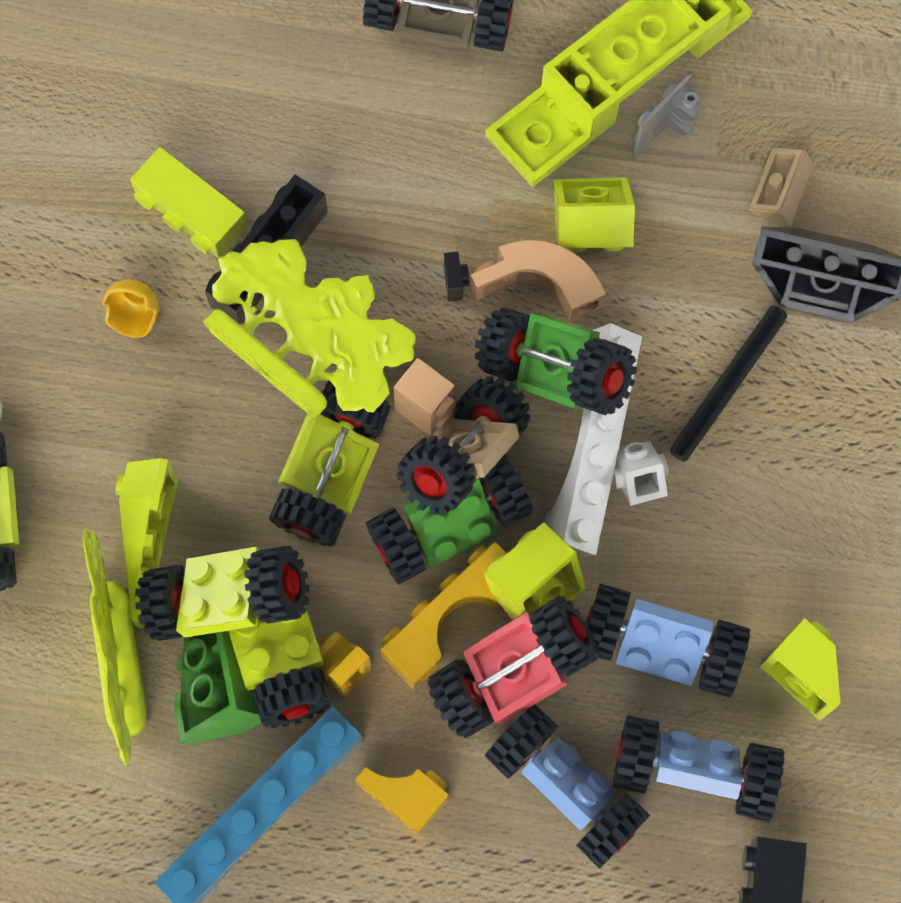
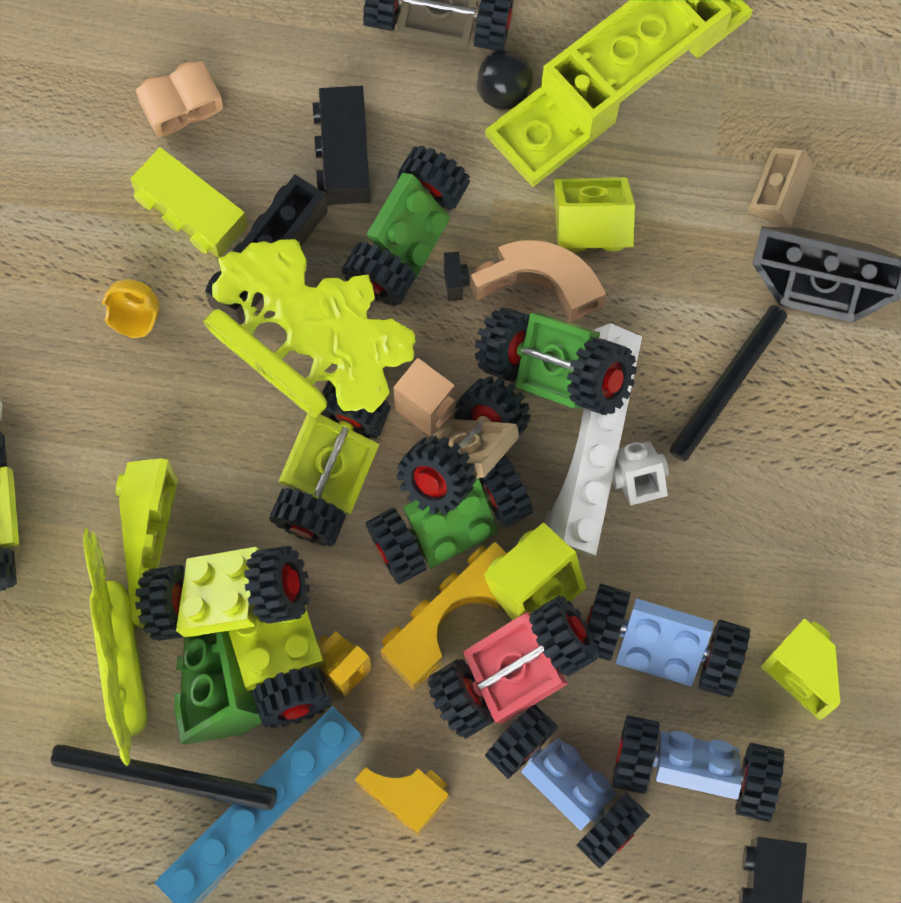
light grey hinge [633,74,701,158] -> none
none -> black axle [50,745,277,810]
none -> light nougat brick [136,61,223,137]
none -> black brick [313,86,371,205]
none -> plate [341,146,470,306]
none -> black hair [476,50,533,109]

